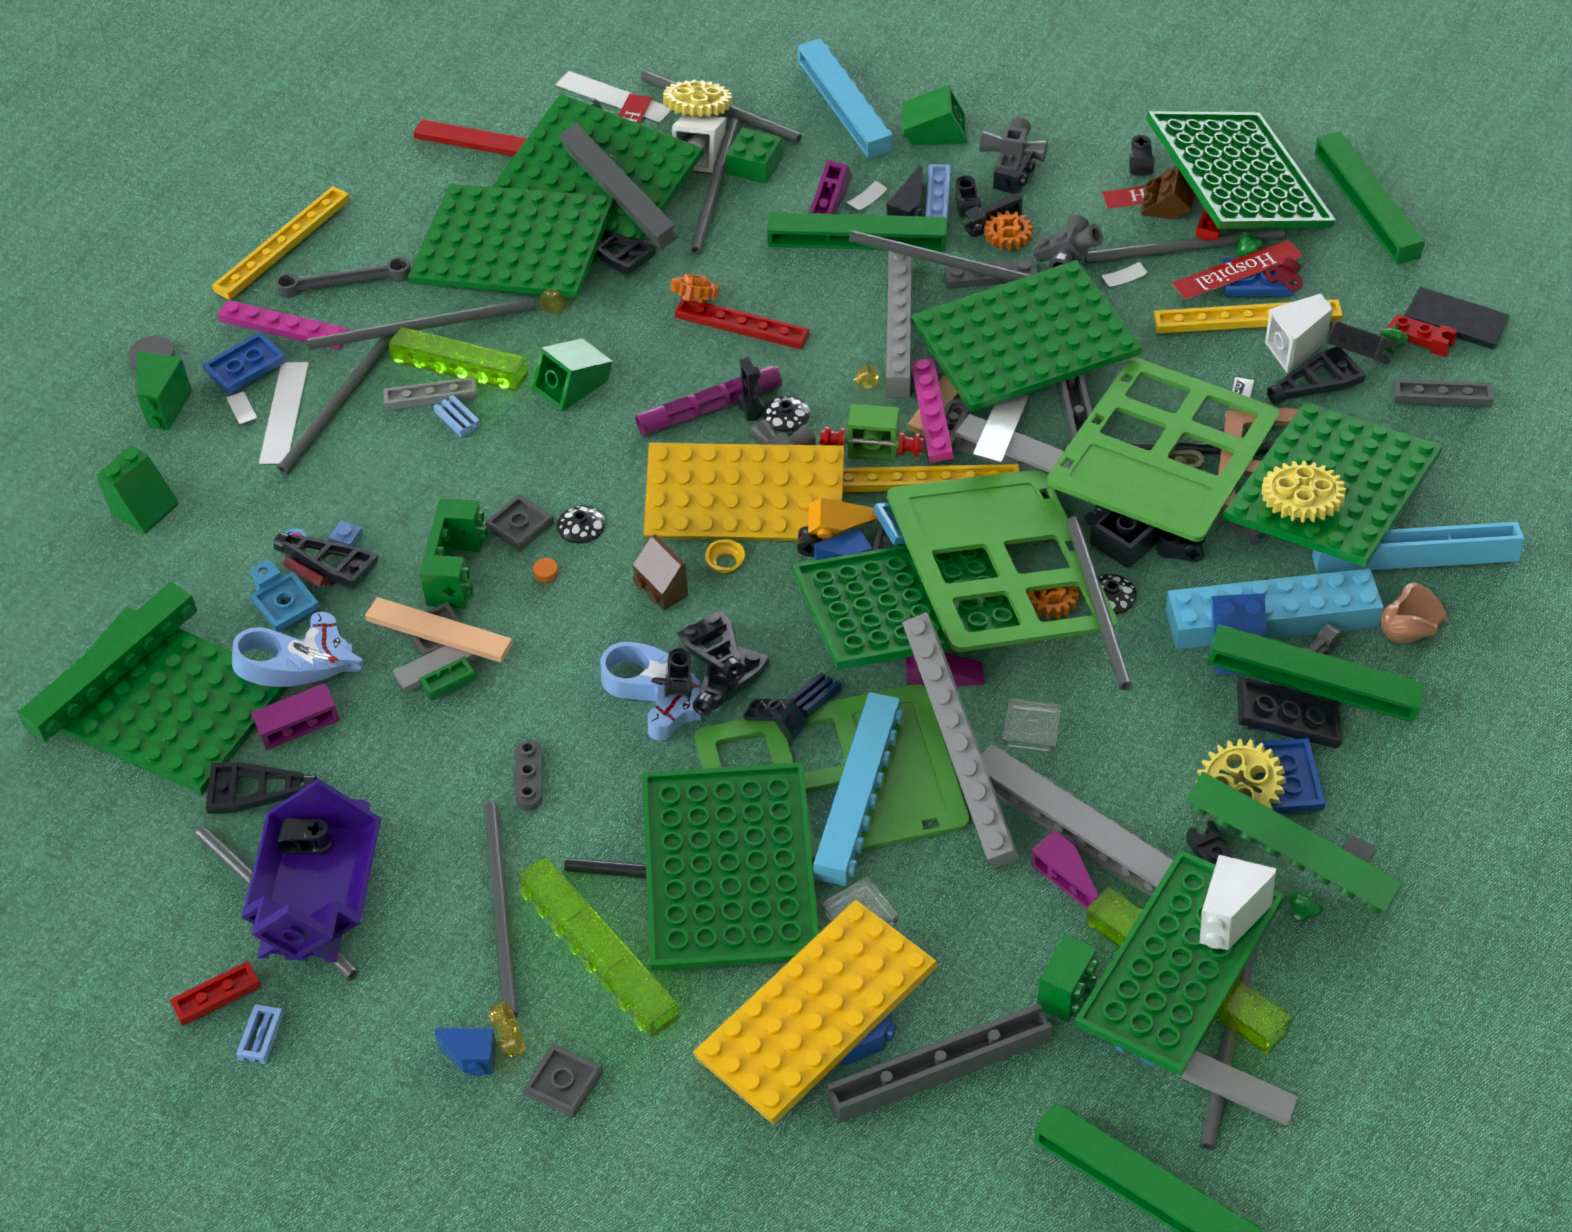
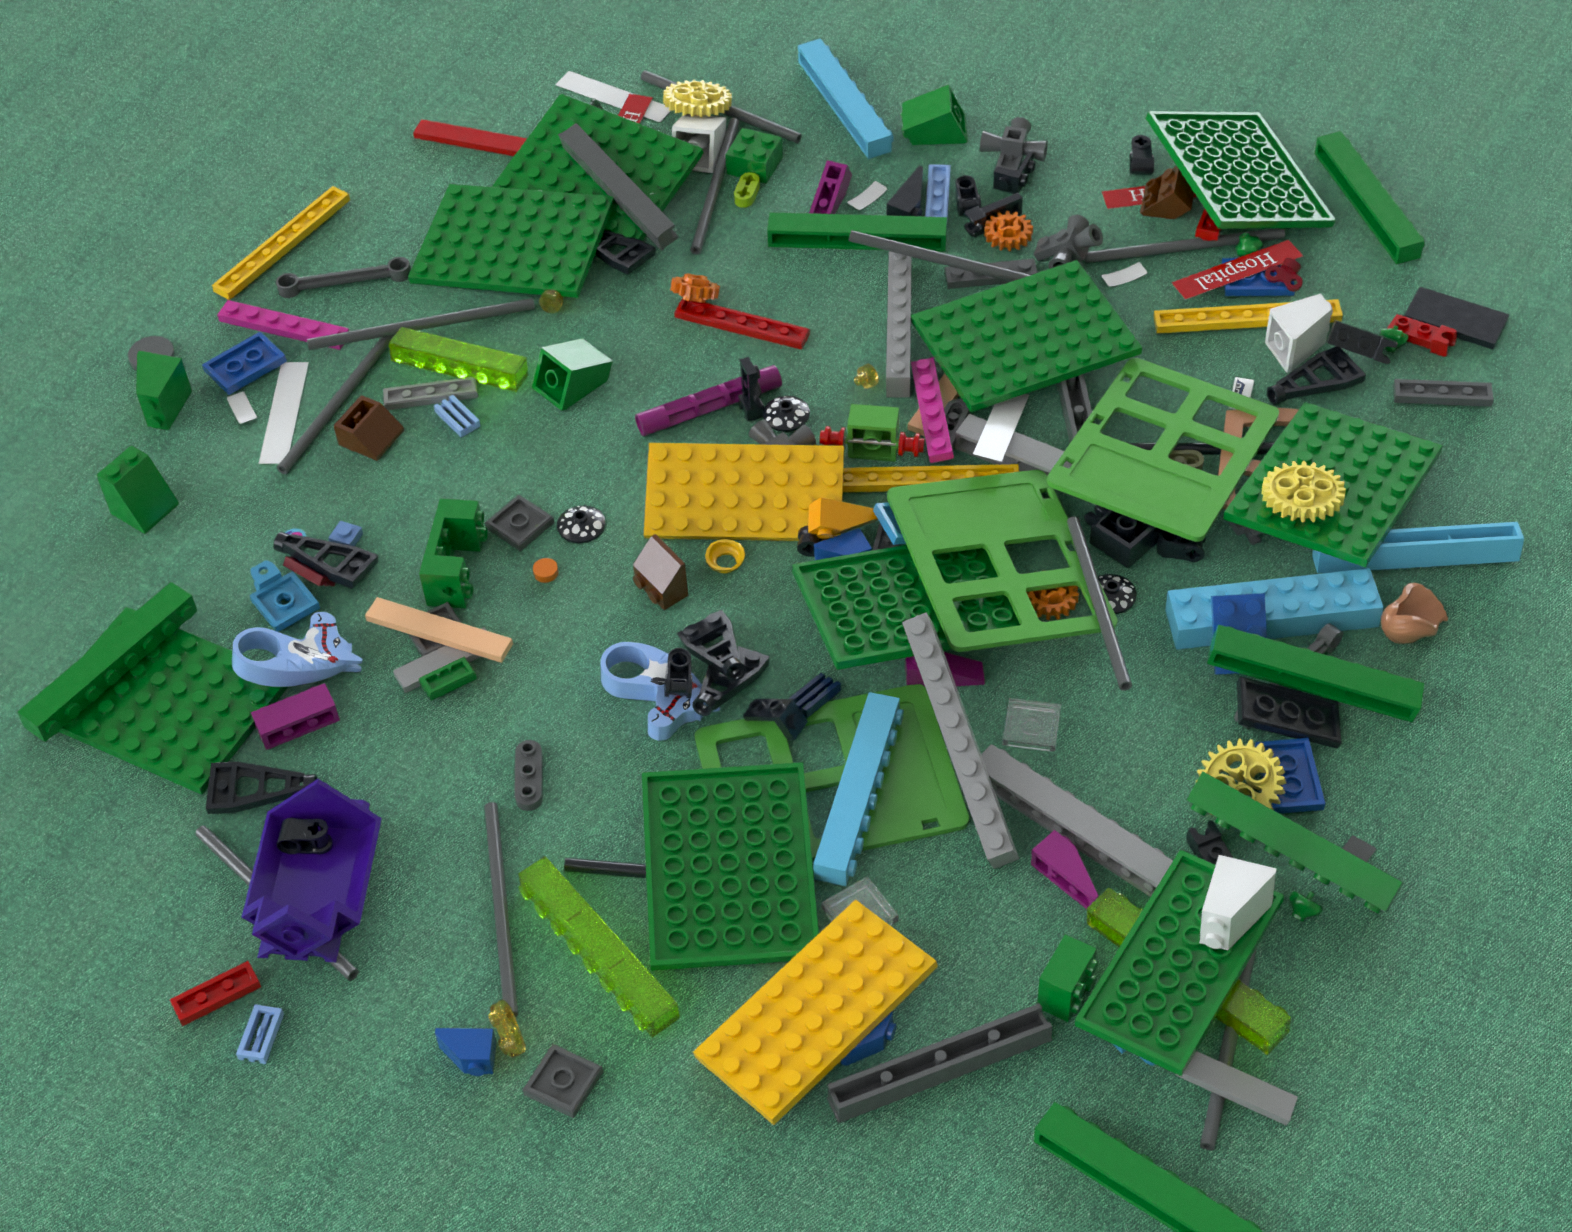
none -> reddish brown slope [333,395,404,461]
none -> lime beam [734,172,760,208]

